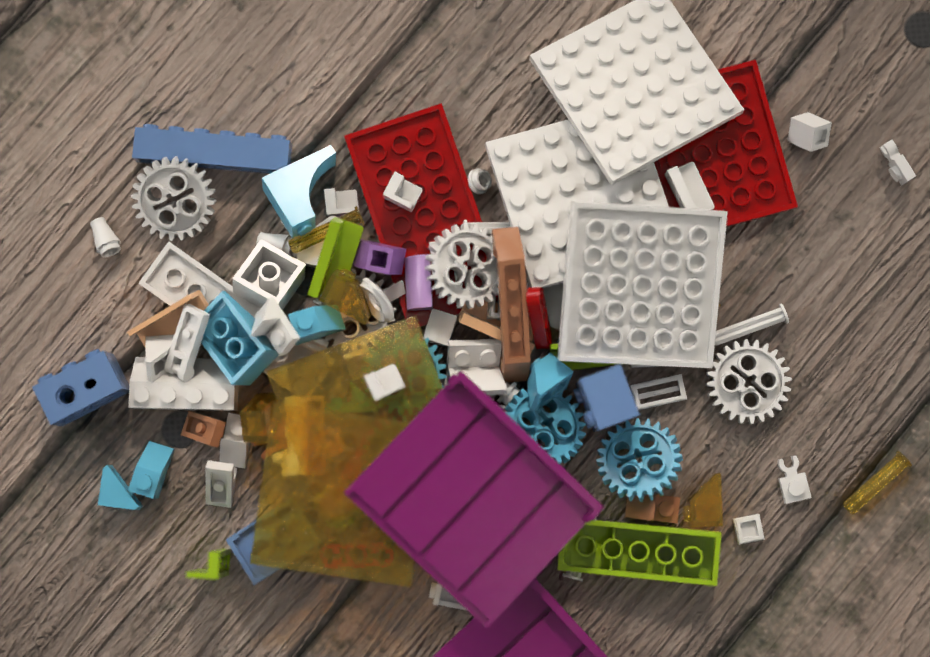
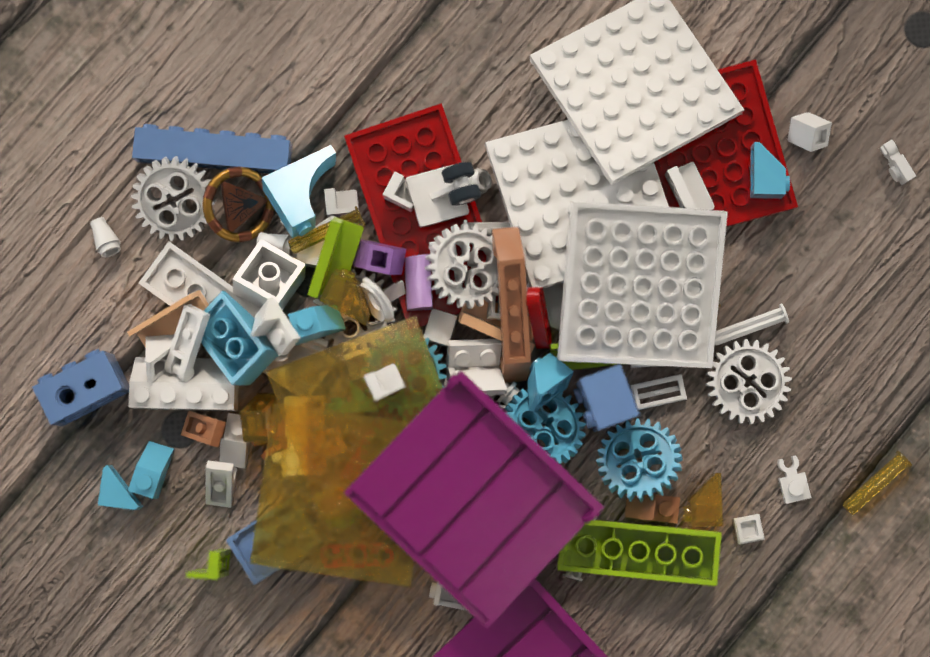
none -> piece [202,166,275,243]
none -> white plate [405,162,481,227]
none -> medium azure slope [750,142,790,198]

